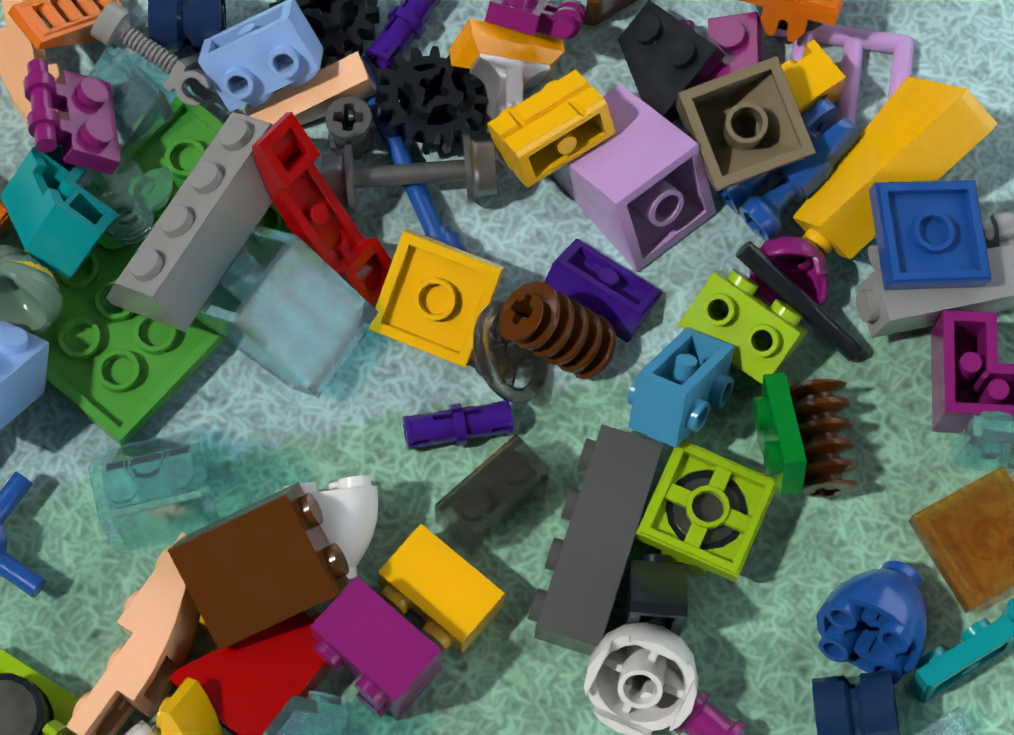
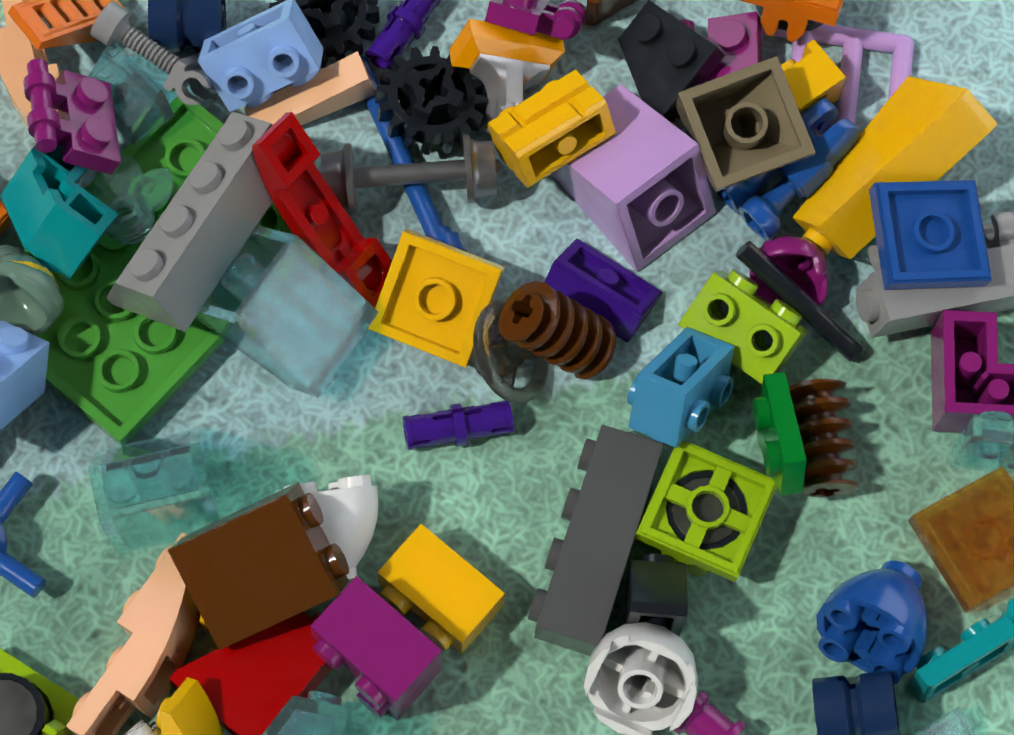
dark grey bush [325,96,374,161] -> none
clear smoke brick [435,434,549,555] -> none

